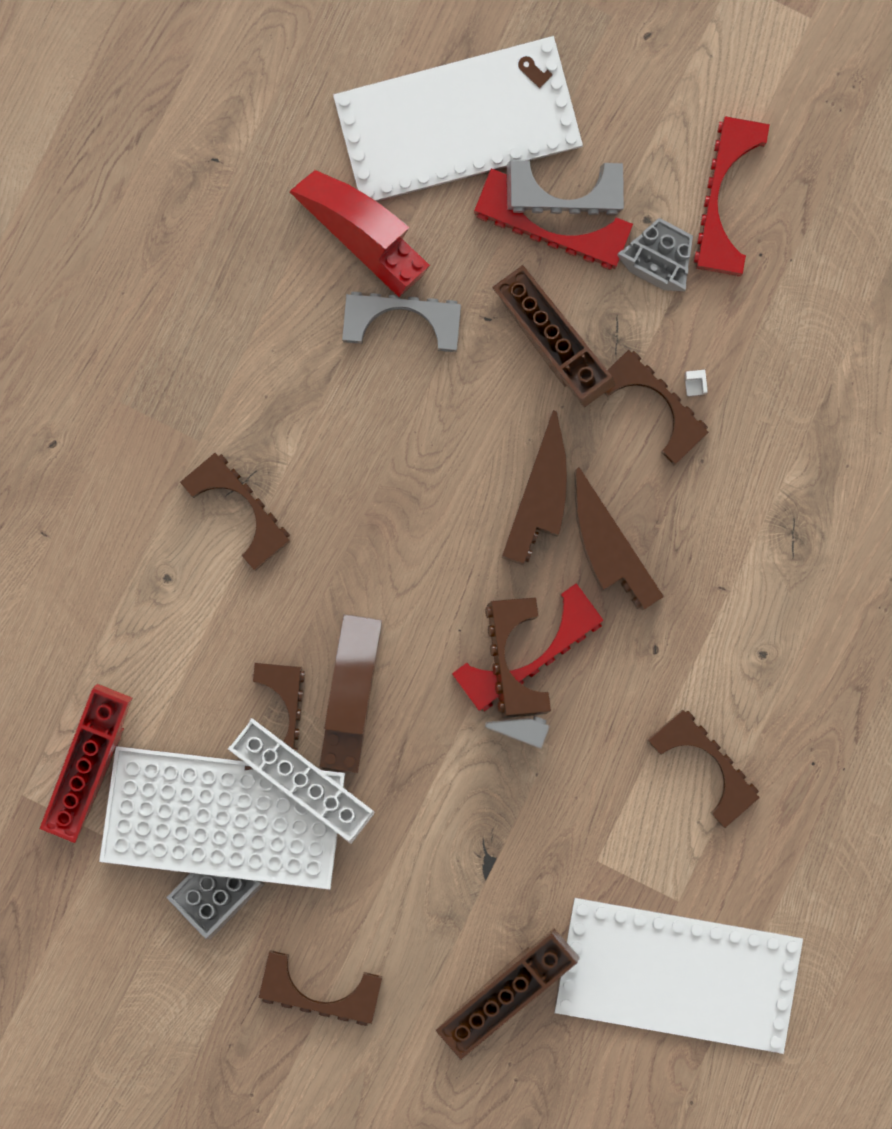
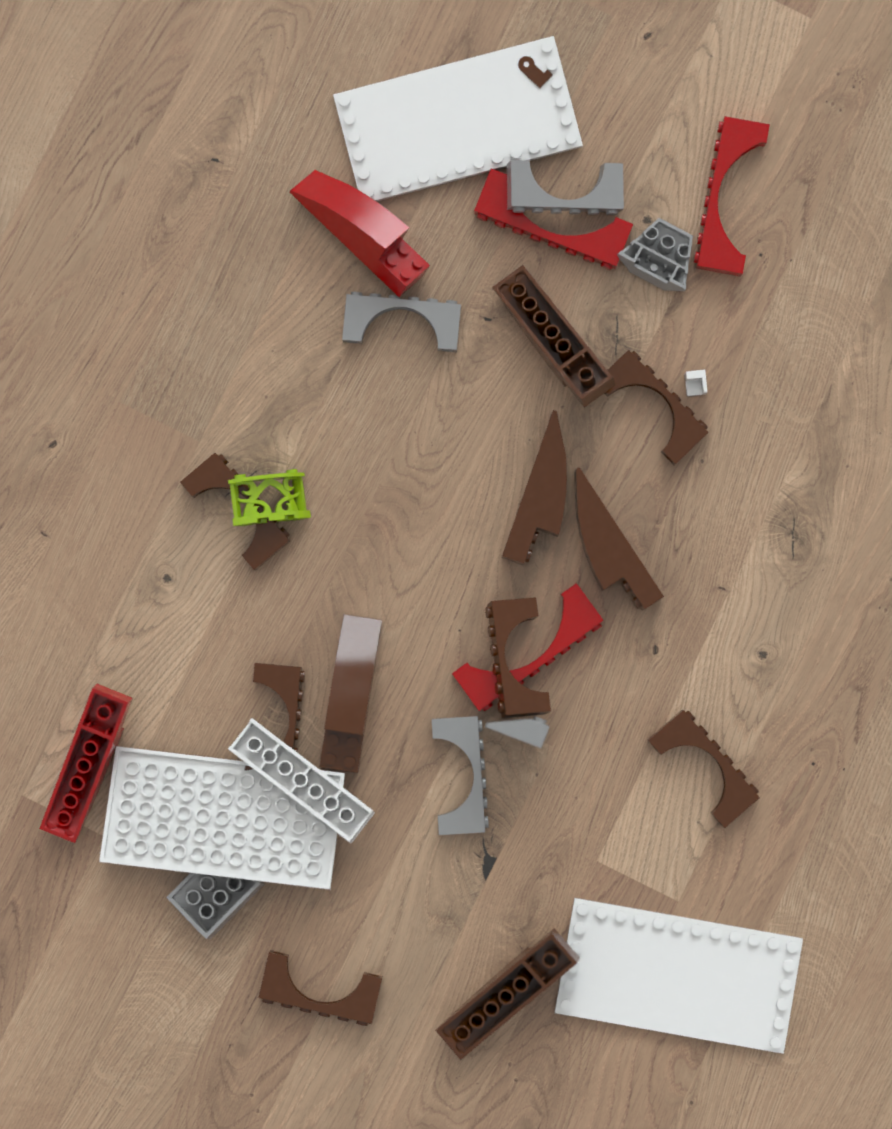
none -> lime fence [228,469,311,526]
none -> light grey arch [432,716,489,835]

